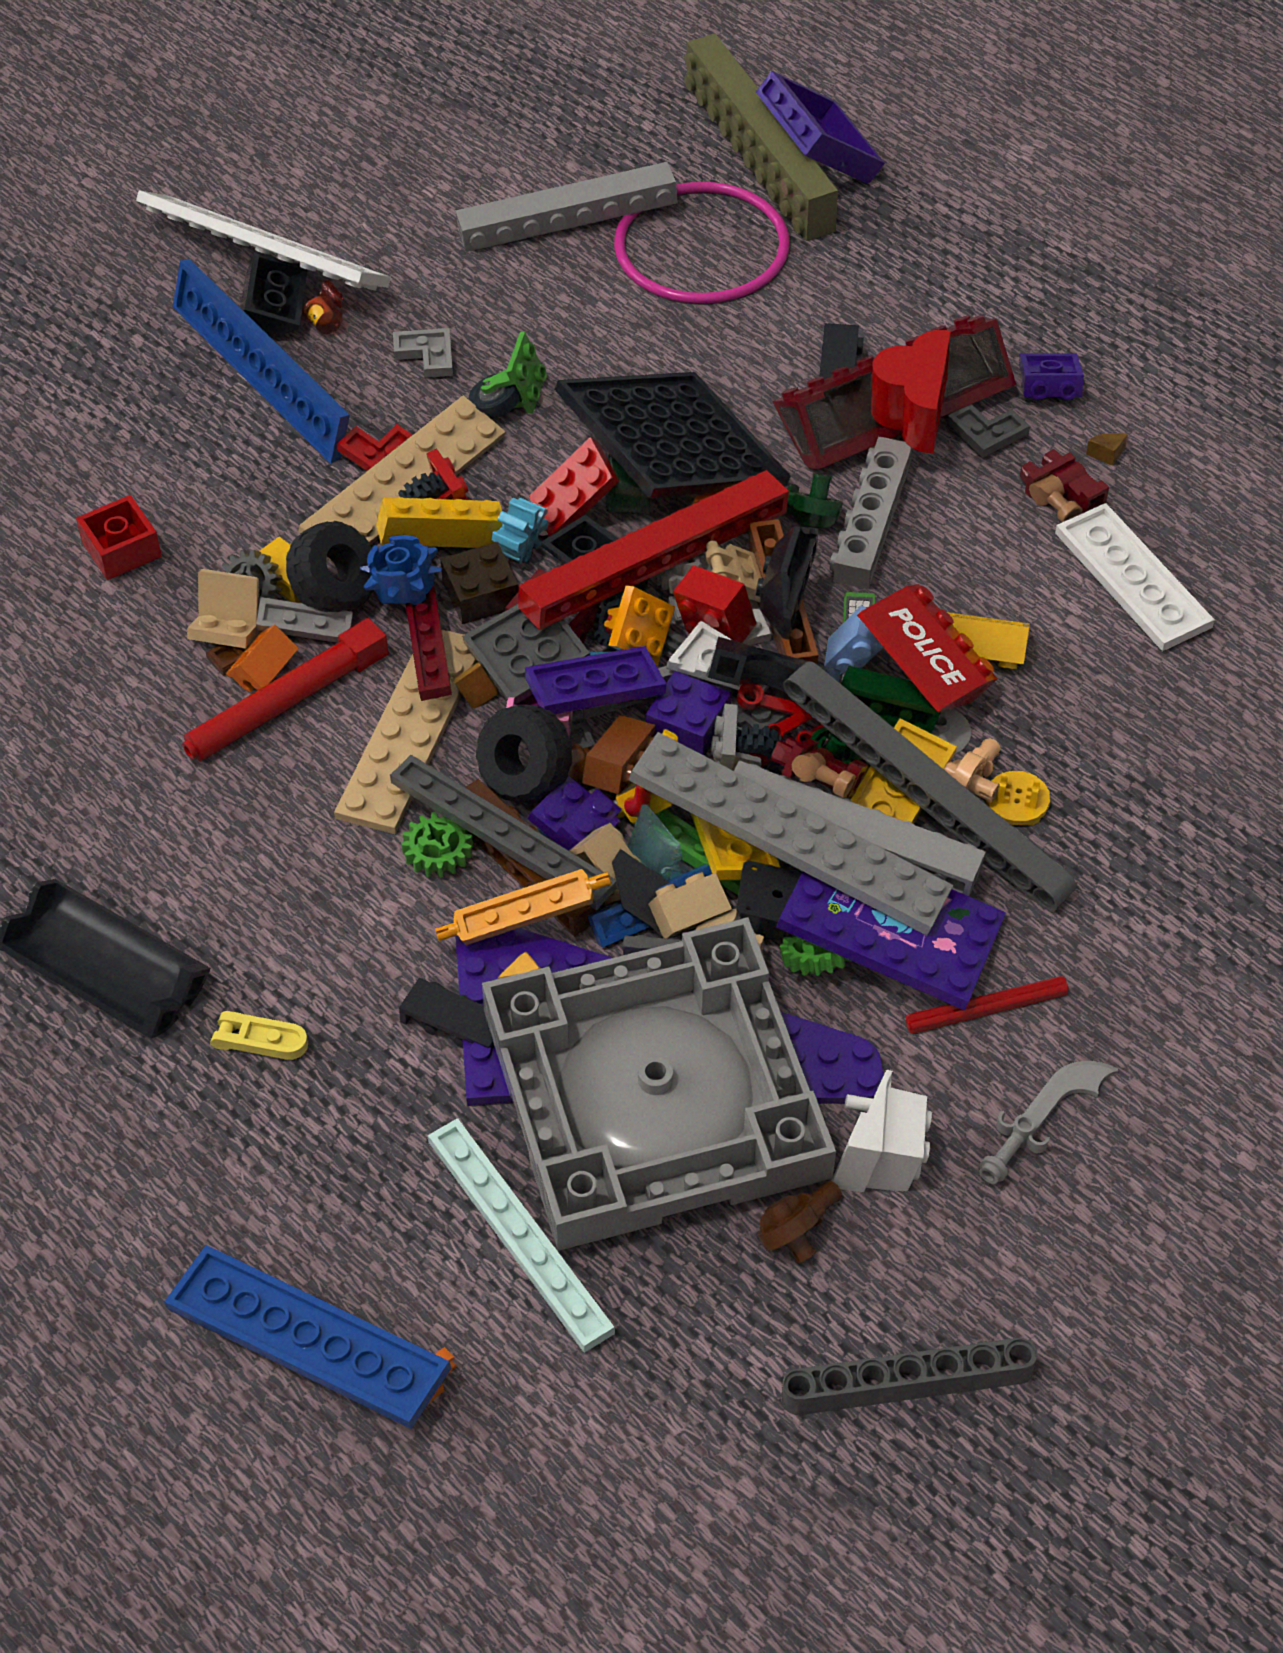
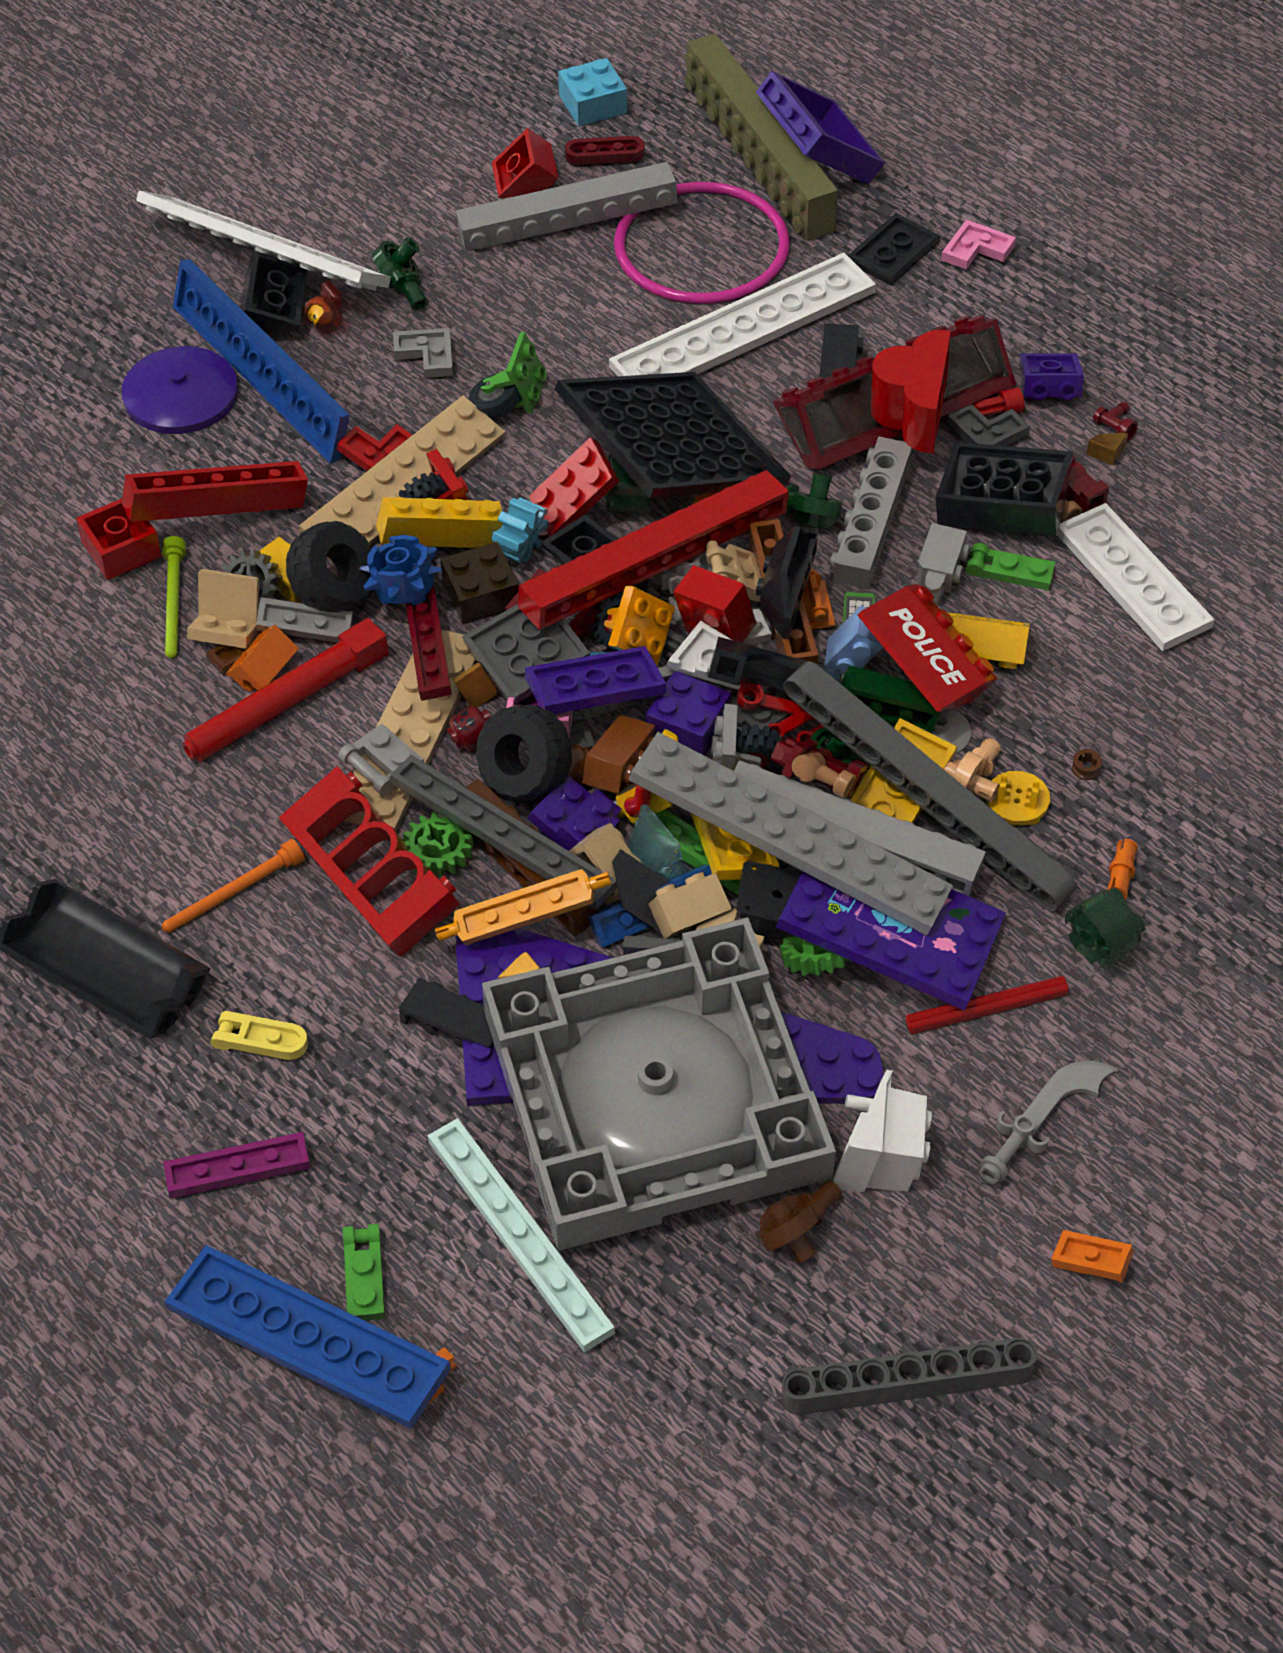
none -> dark purple dish [122,346,238,434]
none -> red brick [122,461,308,522]
none -> lime piece [162,536,186,659]
none -> orange piece [162,839,305,933]
none -> magenta plate [163,1132,310,1199]
none -> red fence [278,766,460,957]
none -> light grey plate [338,724,424,796]
none -> bright green plate [343,1223,385,1321]
none -> dark green pin [372,237,428,311]
none -> dark red head [447,705,491,753]
none -> red slope [492,128,558,199]
none -> medium azure brick [558,58,627,127]
none -> dark red plate [565,136,645,165]
none -> white plate [609,253,876,376]
none -> orange hinge [802,569,835,630]
none -> black tile [848,213,940,286]
none -> light grey hinge [916,523,971,605]
none -> black slope [935,442,1073,536]
none -> bright pink plate [941,220,1016,269]
none -> bright green plate [966,543,1055,591]
none -> red piece [974,387,1025,417]
none -> orange plate [1051,1230,1134,1283]
none -> clear green brick [1065,887,1146,968]
none -> reddish brown bush [1072,749,1102,780]
none -> dark red piece [1093,402,1138,442]
none -> orange pin [1106,839,1138,902]

